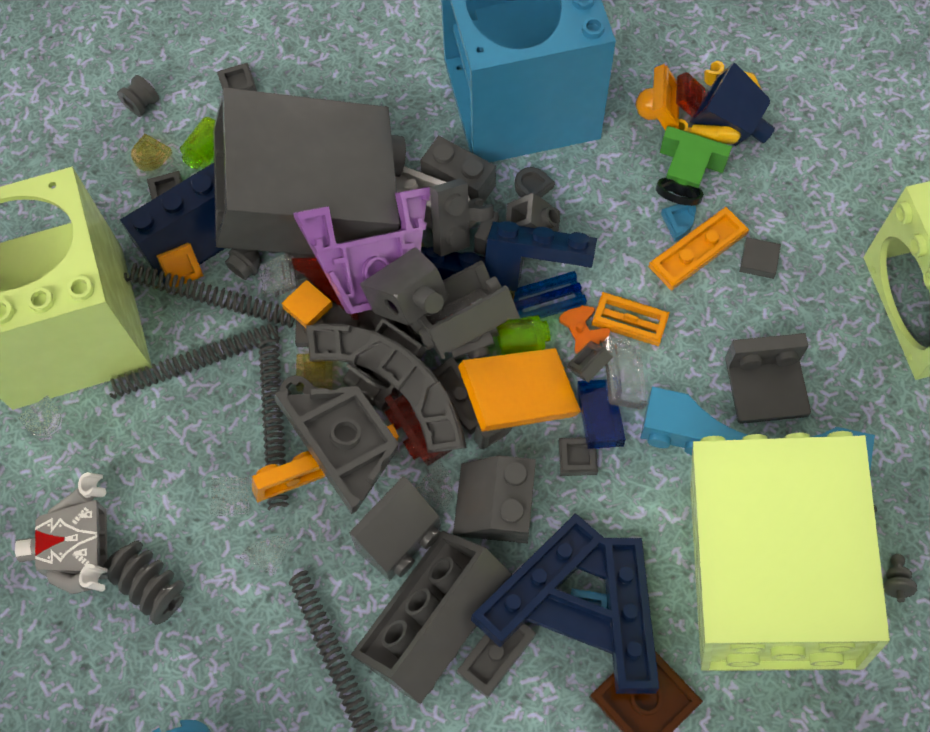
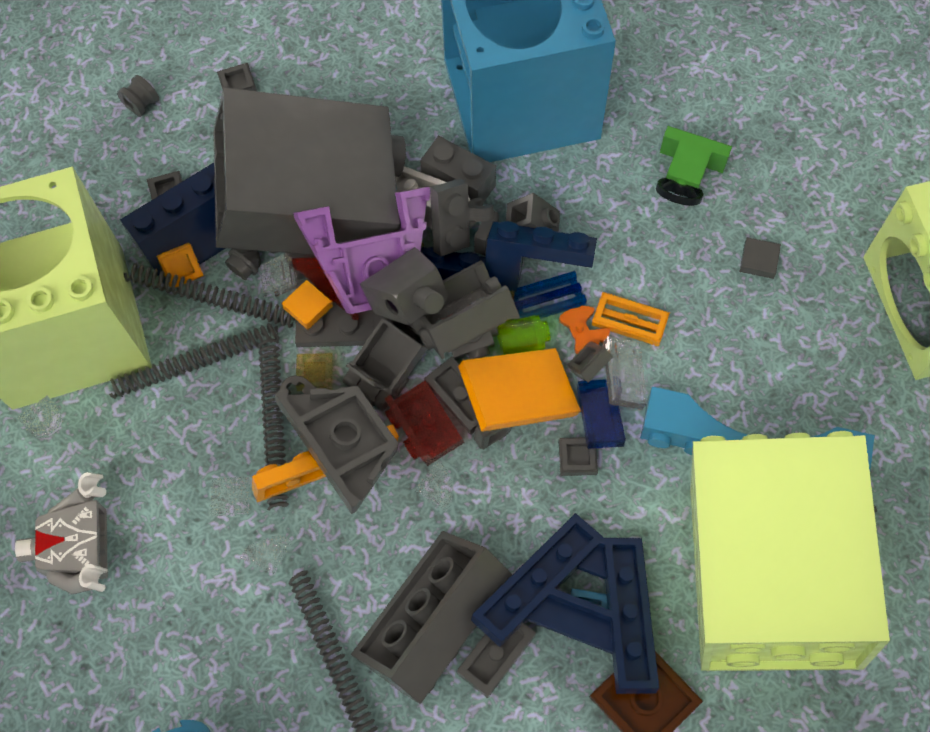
dark grey piece [102,540,185,625] -> none
clear yellow tile [131,133,172,171] -> none
clear neon green brick [180,117,215,169] -> none
dark grey tile [306,324,467,453] -> none
dark grey slope [349,476,441,581] -> none
dark grey slope [453,455,536,544] -> none
dark grey tile [514,167,555,198] -> none
light orange tile [635,64,680,131] -> none
light orange tile [648,207,749,291] -> none
dark azure tile [661,204,696,242] -> none
clear red tile [676,72,705,117] -> none
dark blue torso [678,61,775,146] -> none
dark grey bracket [725,333,811,424] -> none
dark grey hair [883,553,917,602] -> none

